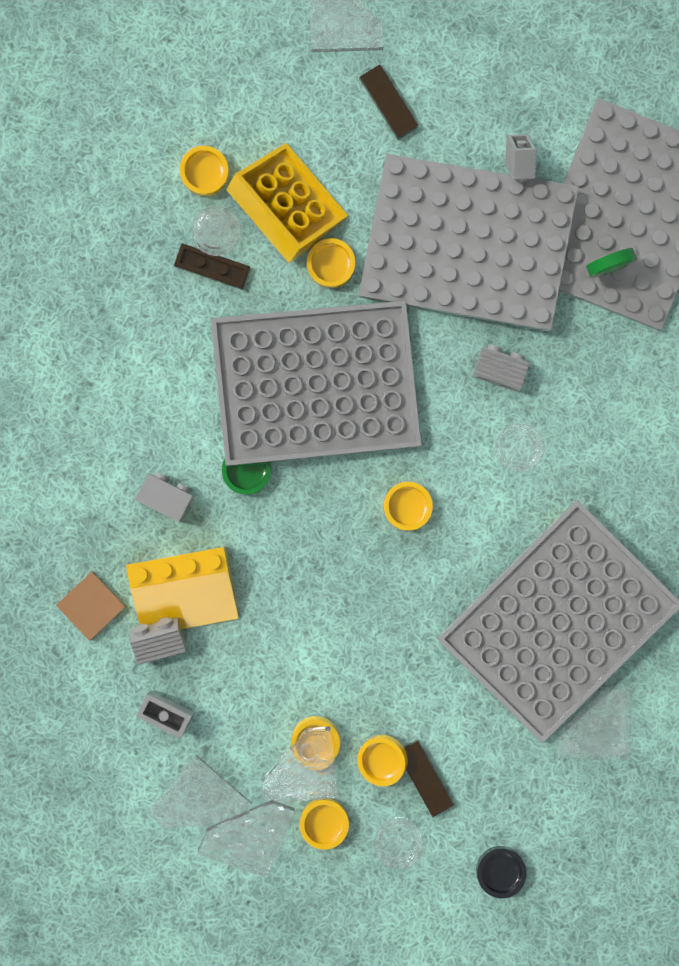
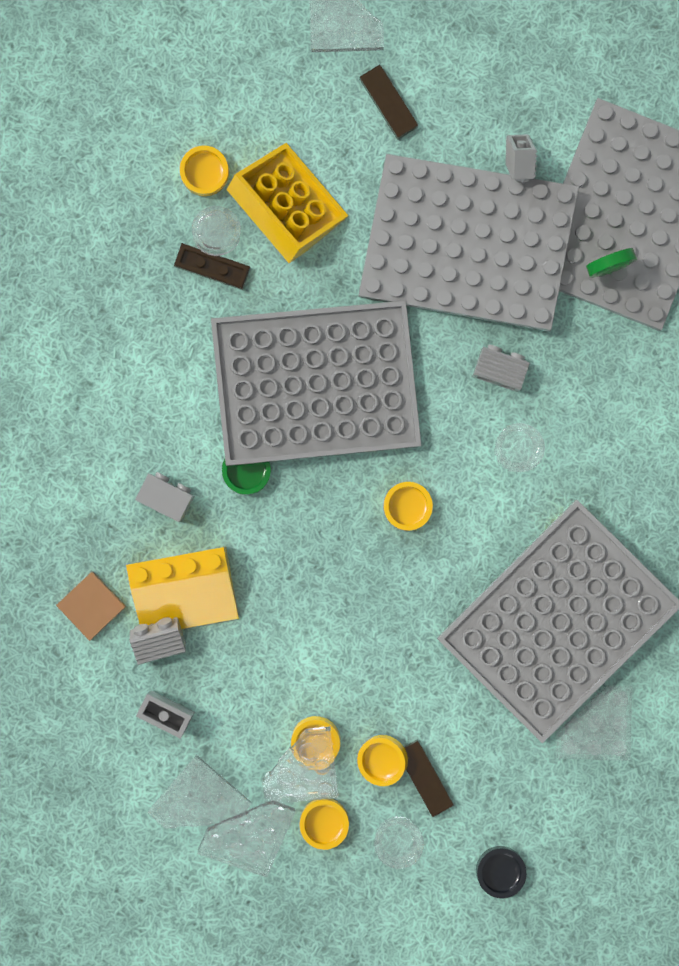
yellow piece [307,238,355,289] -> none

